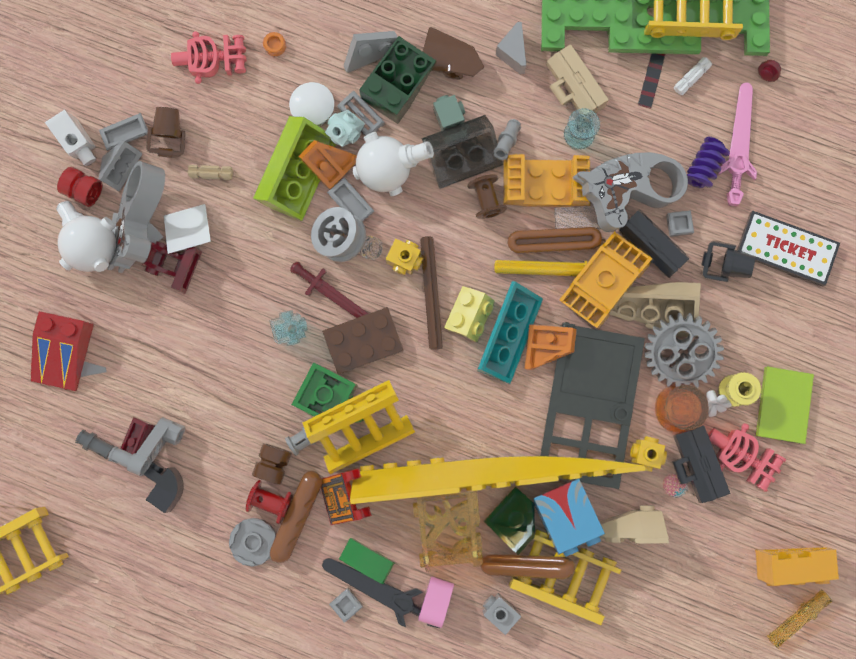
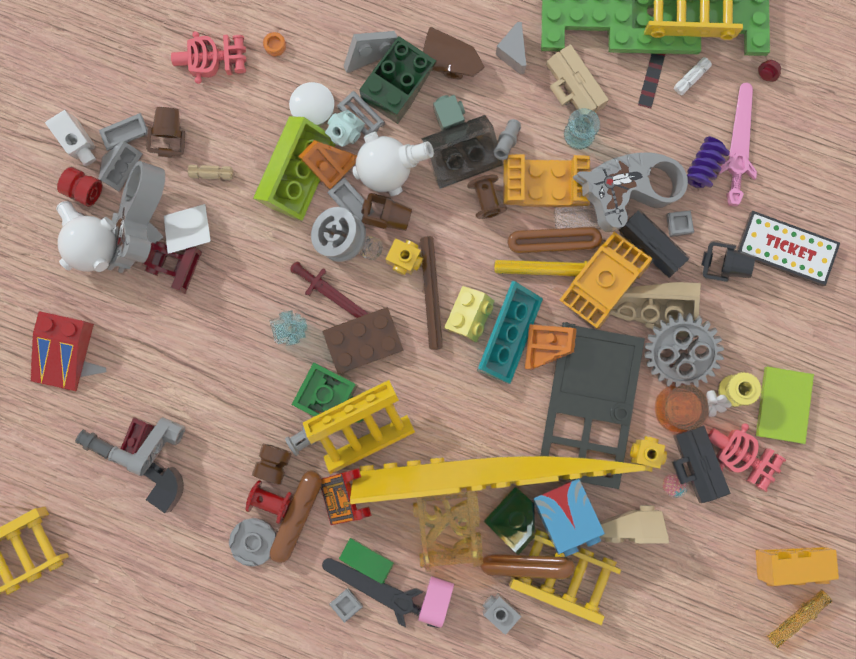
none -> reddish brown piece [361,193,412,231]

